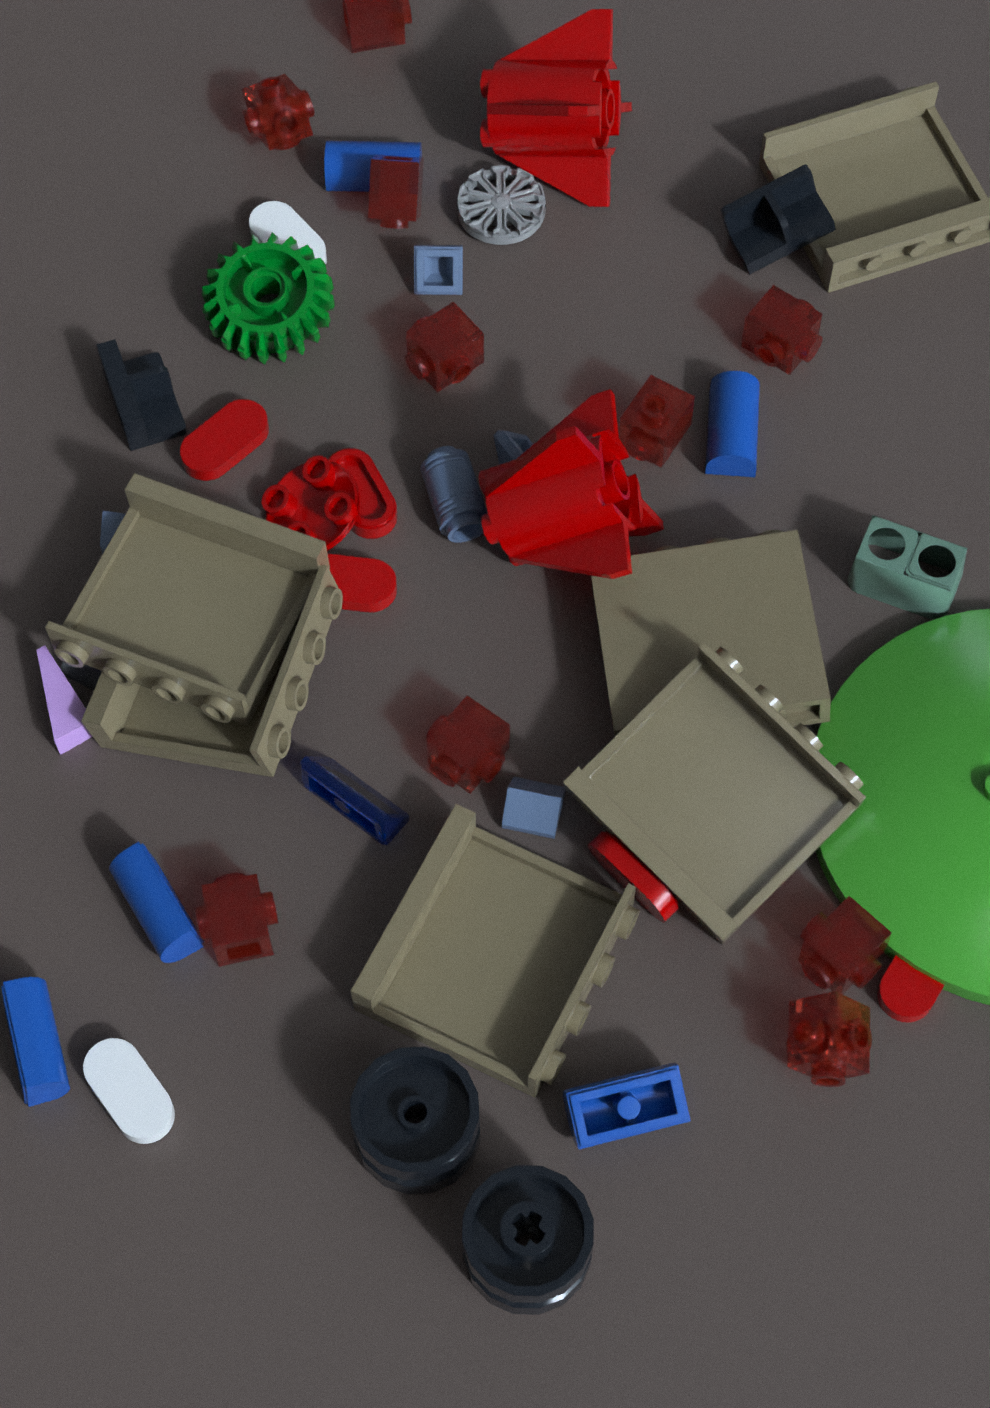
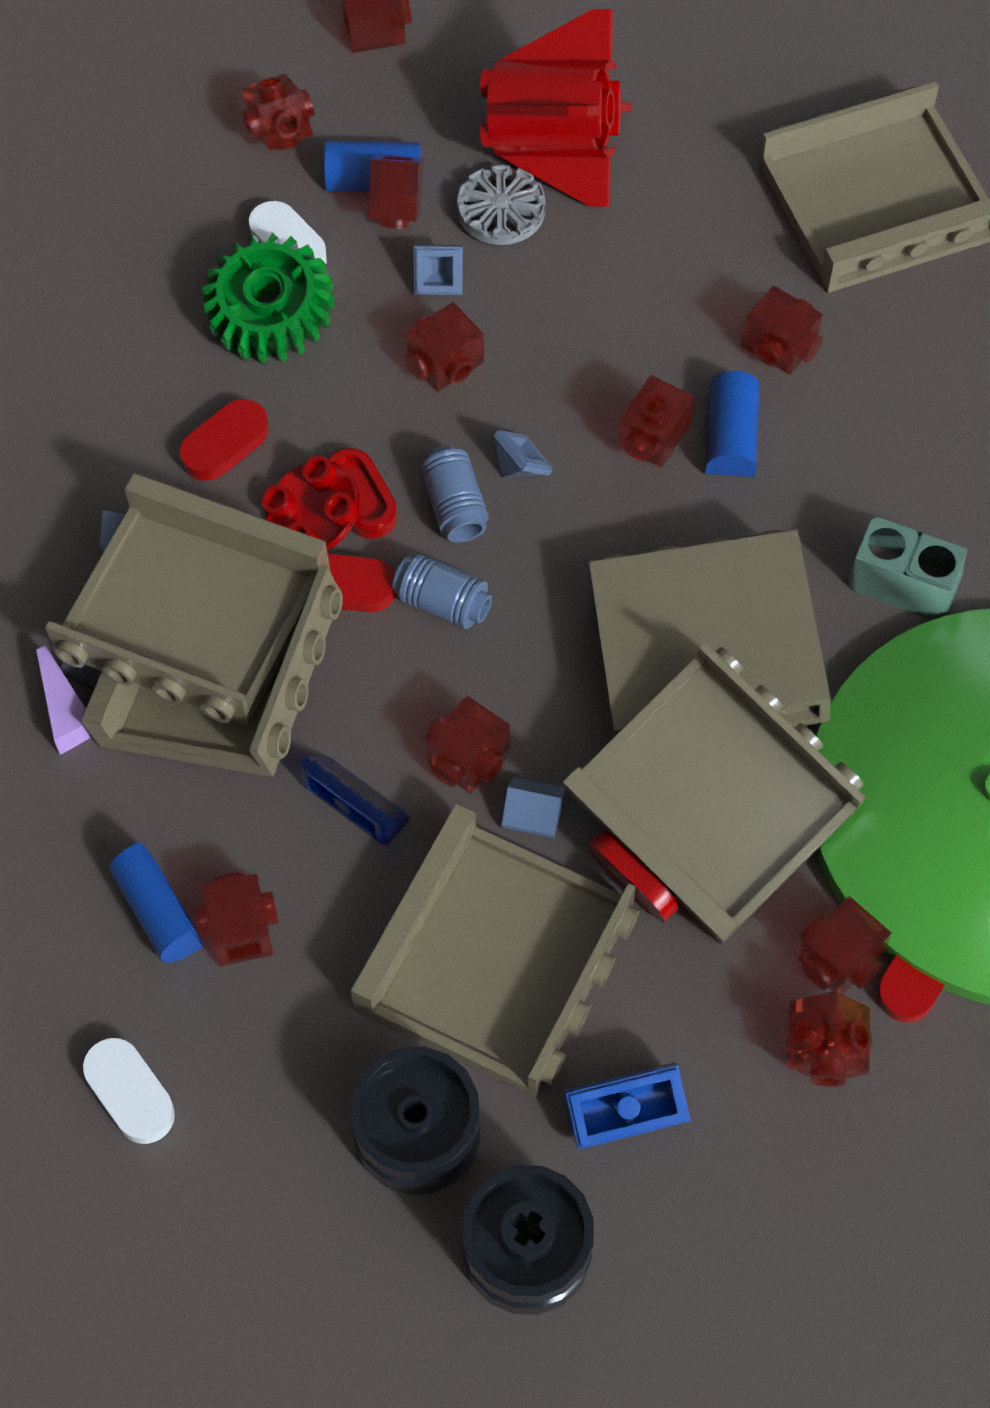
blue brick [1,977,70,1107] -> none
black panel [96,339,187,451] -> none
red brick [478,389,664,579] -> none
black panel [720,164,836,275] -> none
none -> sand blue head [393,554,492,629]

